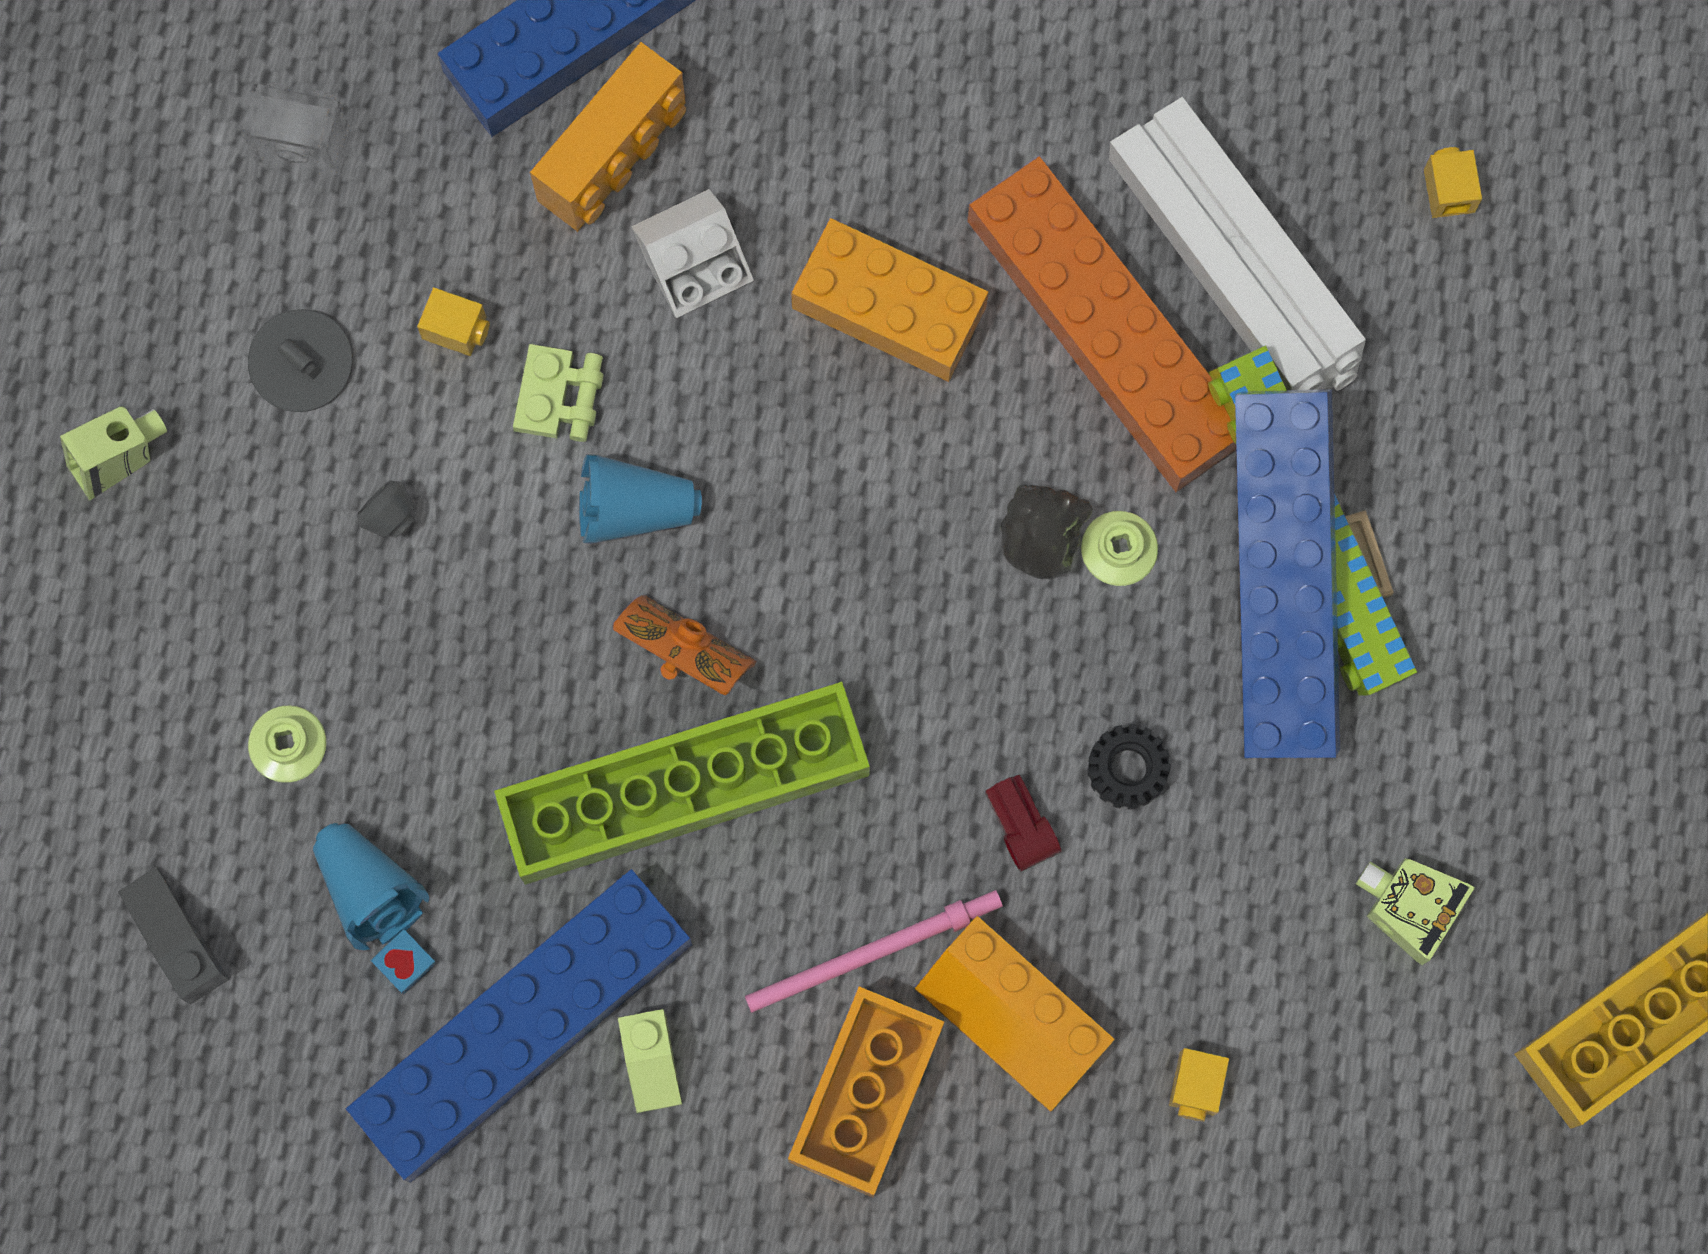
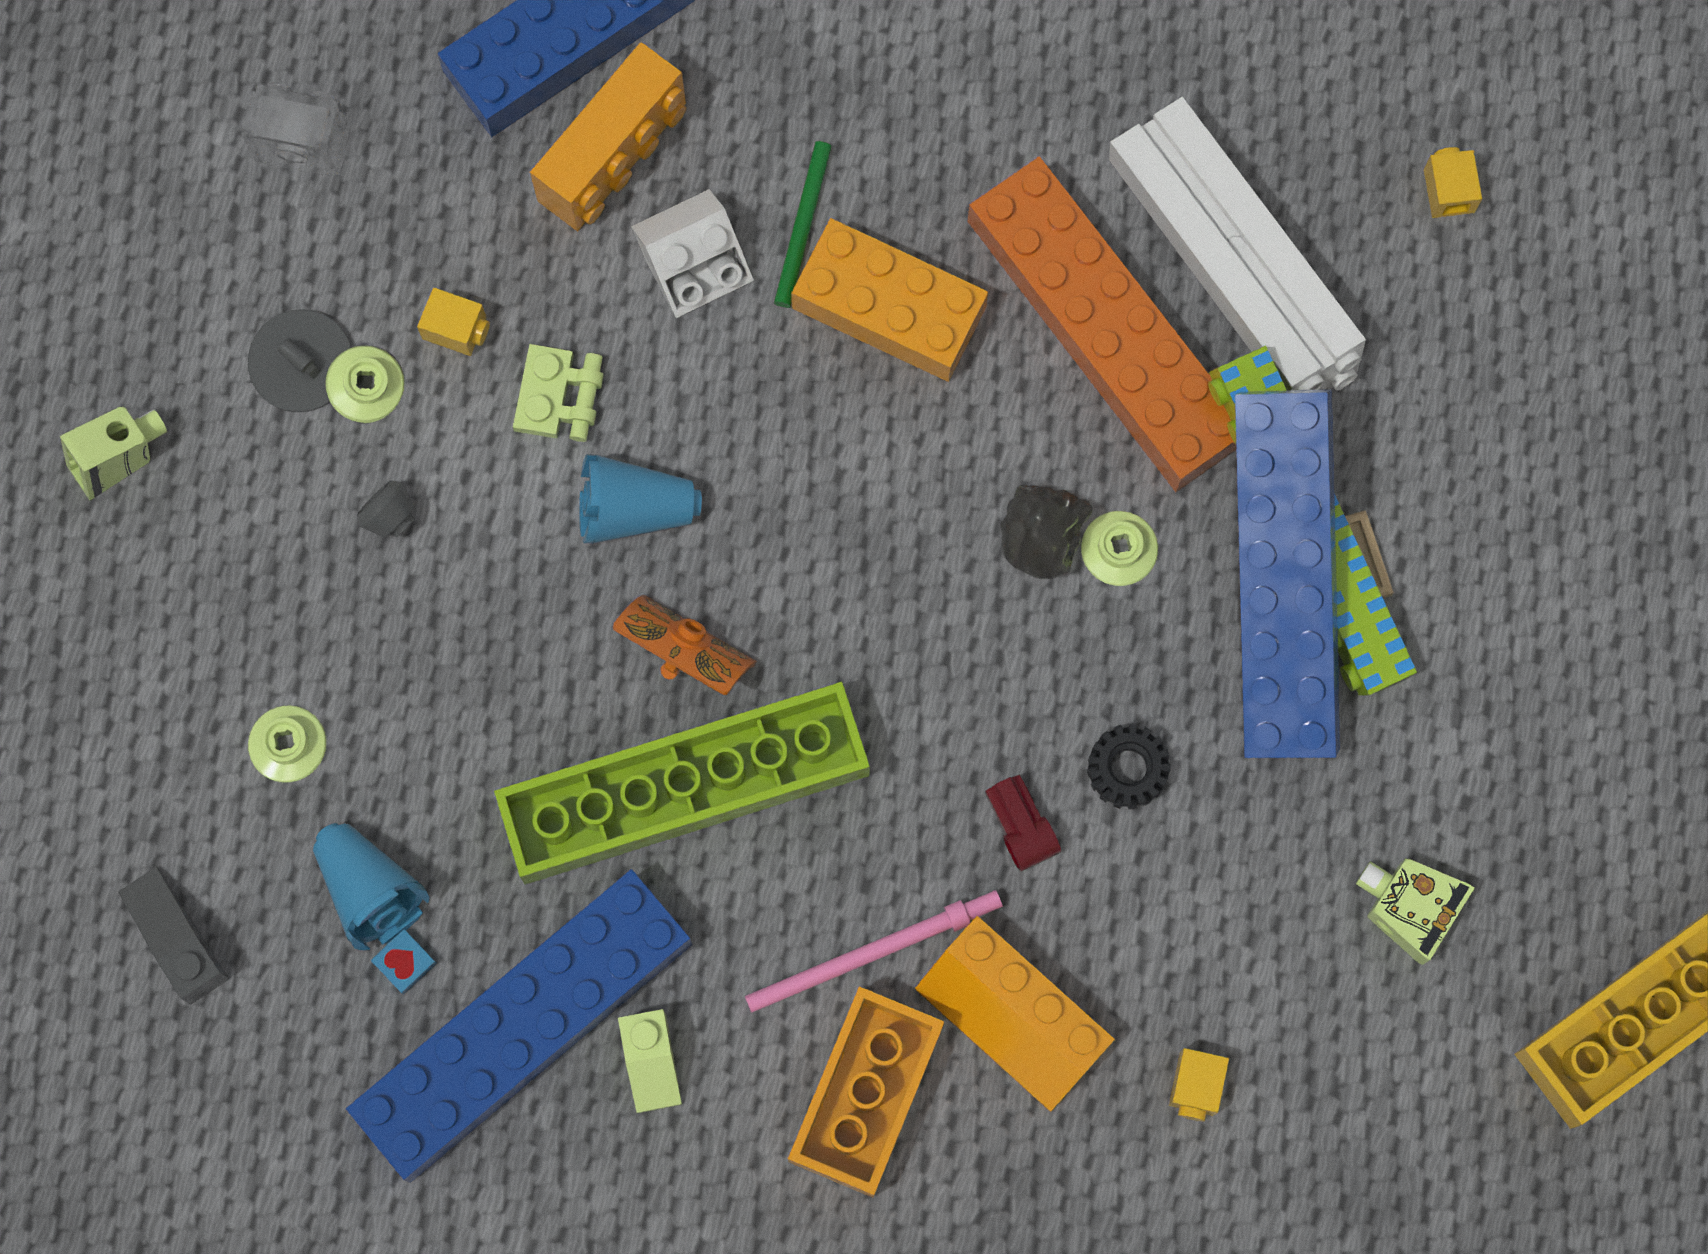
none -> yellowish green piece [326,346,404,423]
none -> green bar [774,141,832,308]

